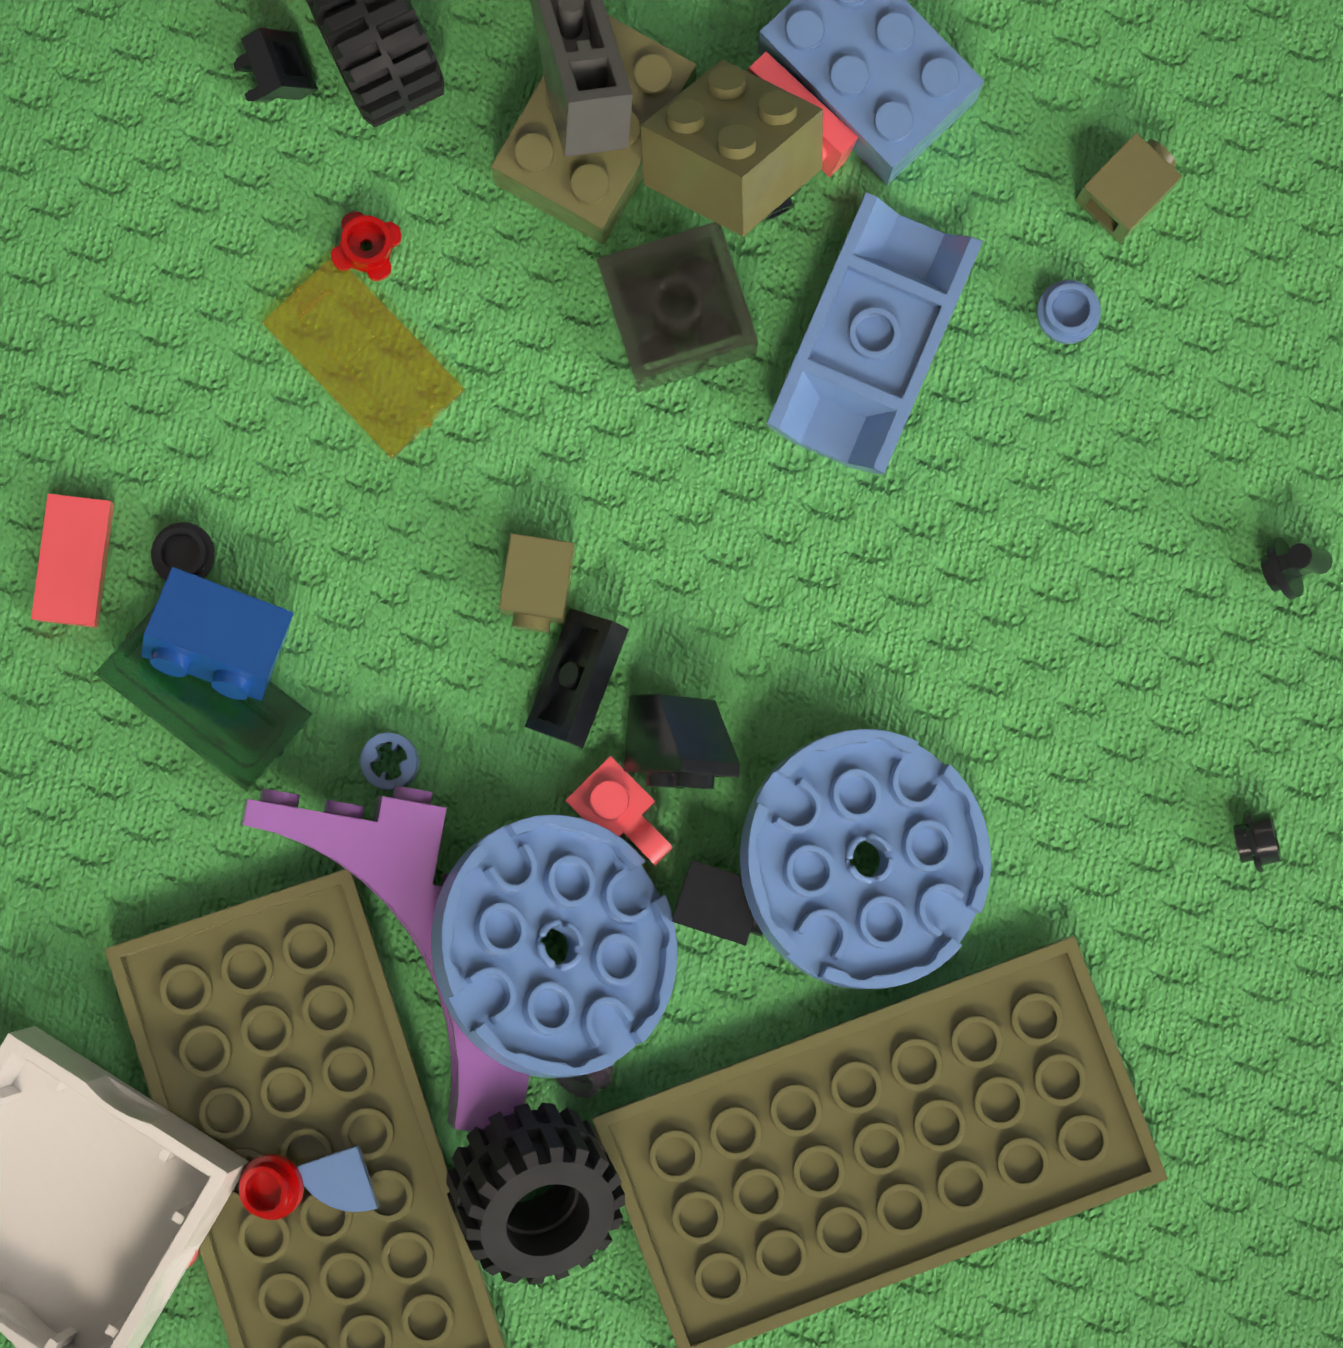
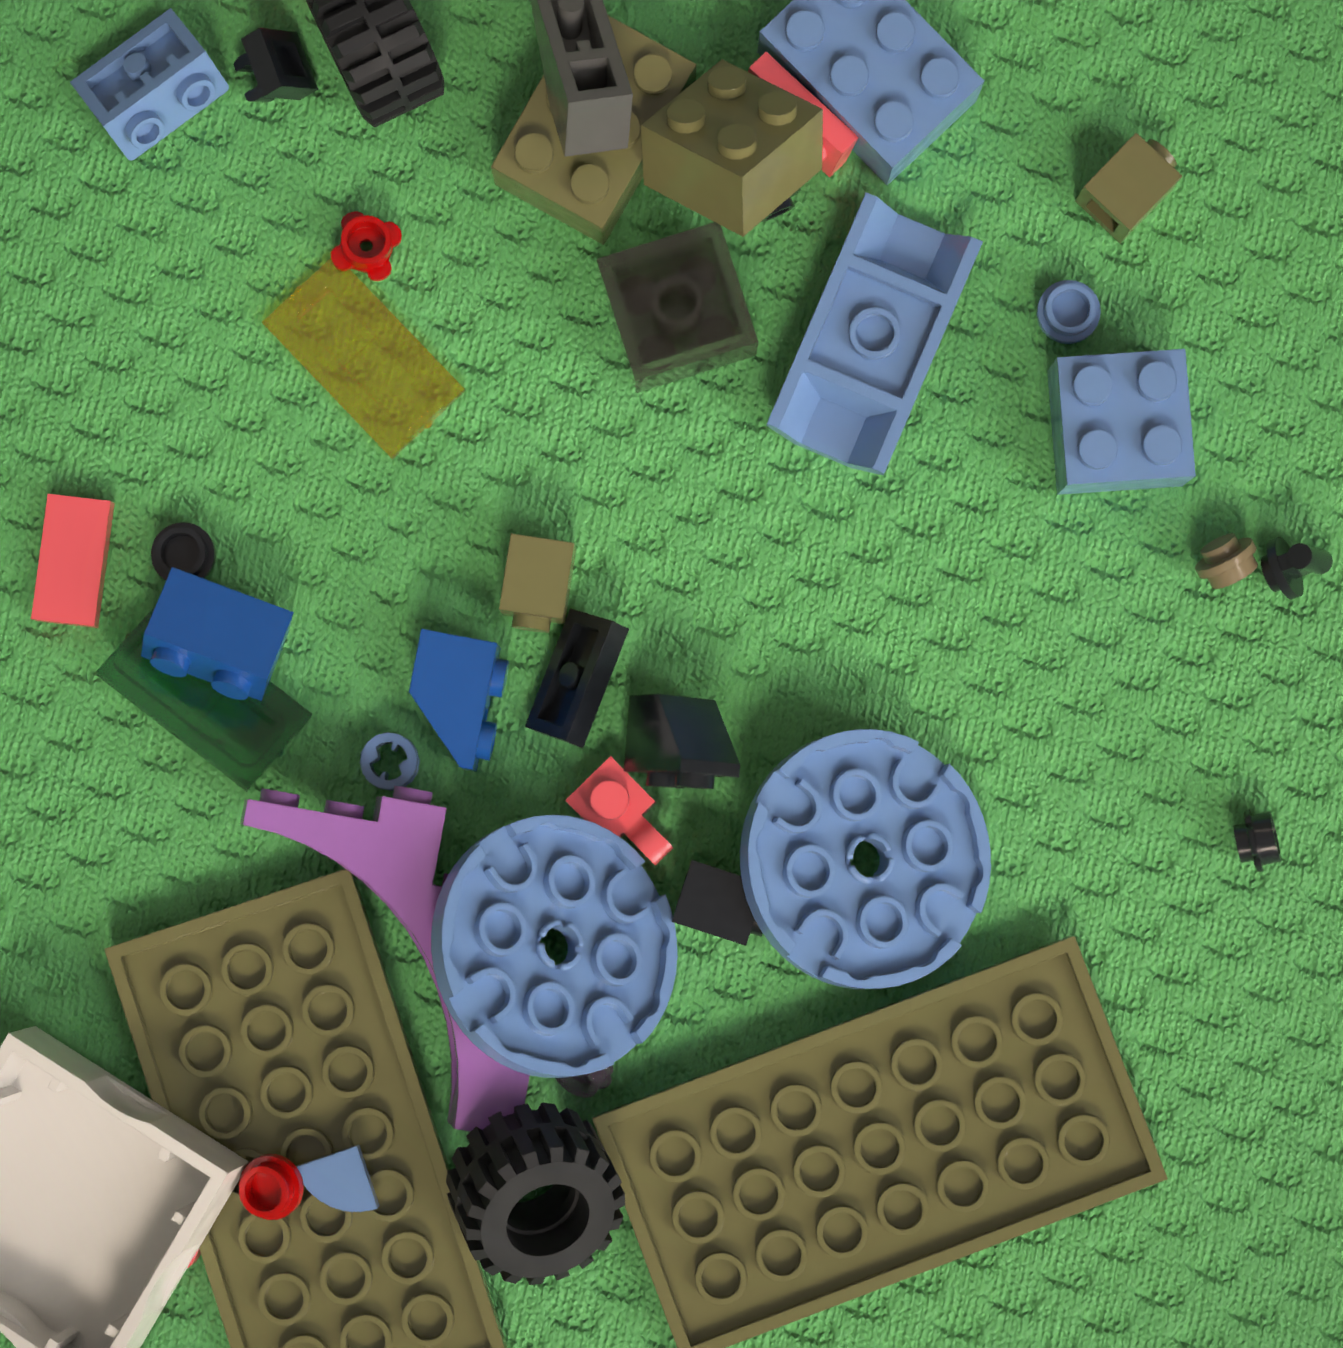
none -> medium blue bracket [70,8,229,161]
none -> blue slope [409,629,509,772]
none -> medium blue brick [1047,349,1196,495]
none -> dark tan plate [1195,533,1258,589]

